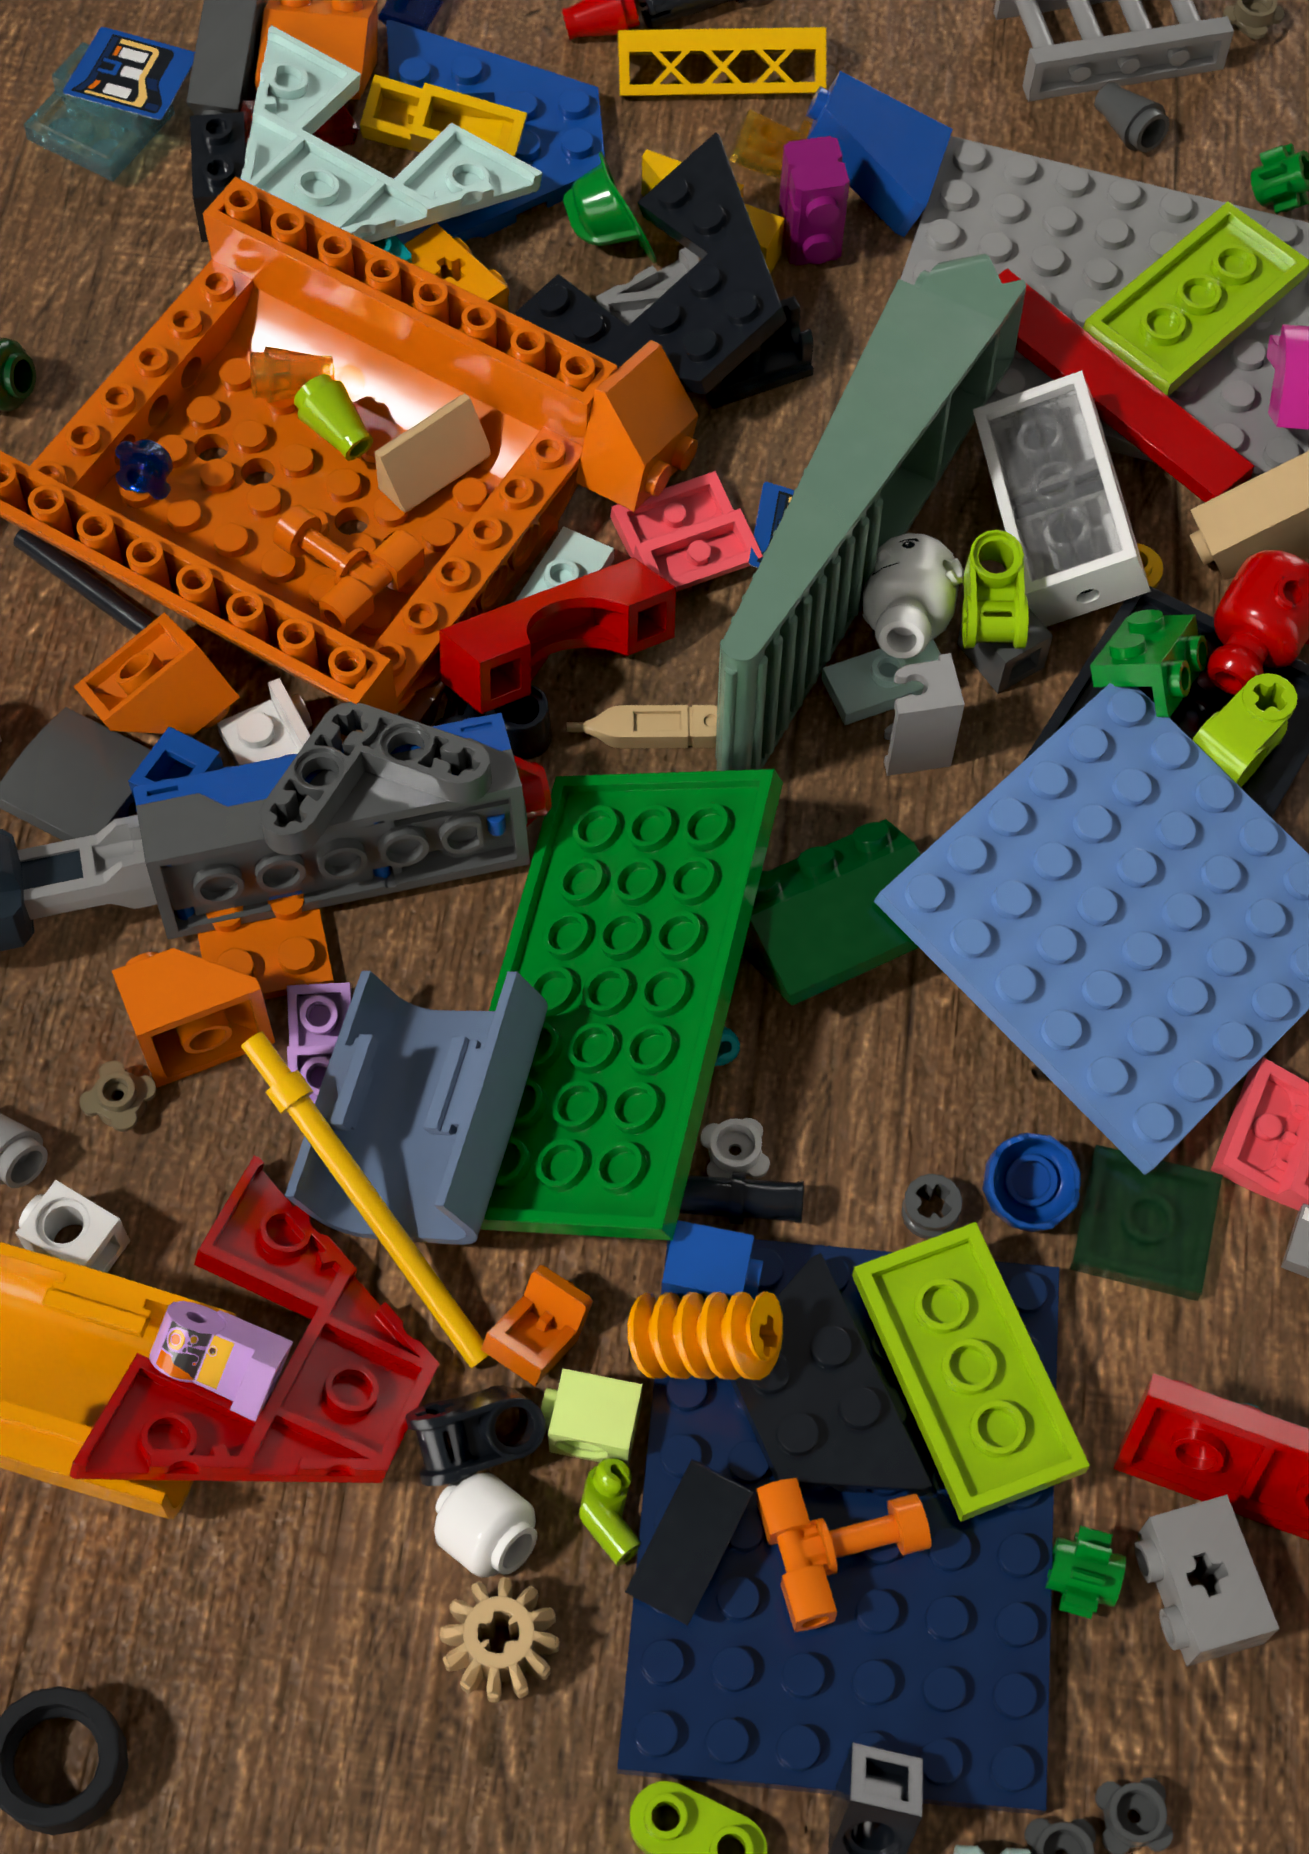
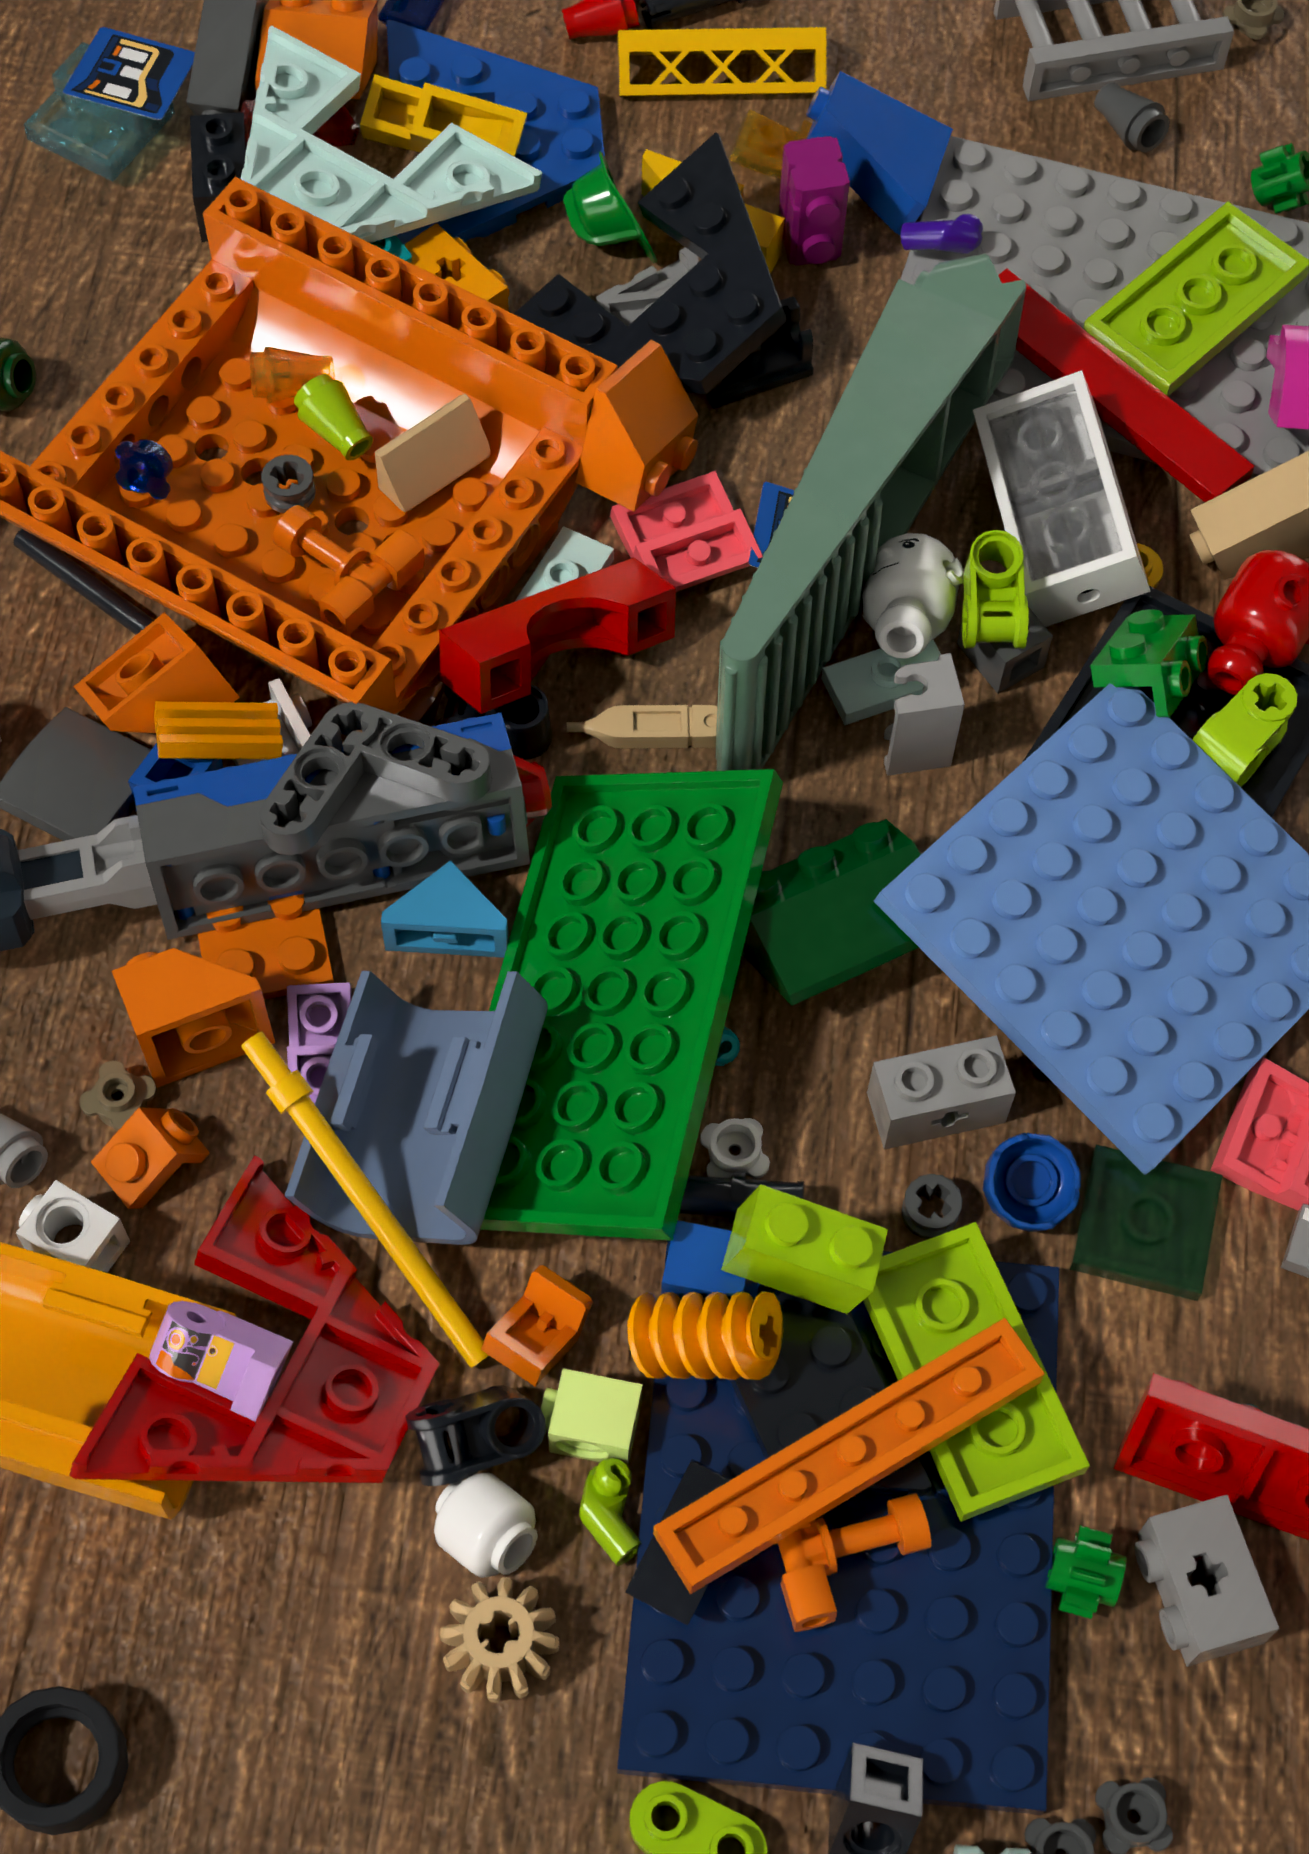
none -> orange bracket [91,1107,210,1209]
none -> light orange tile [154,701,283,759]
none -> dark grey bush [261,455,316,513]
none -> dark azure slope [381,860,509,958]
none -> orange plate [653,1318,1045,1595]
none -> lime brick [721,1184,888,1314]
none -> light grey brick [867,1035,1016,1150]
none -> dark purple arm [901,214,983,254]

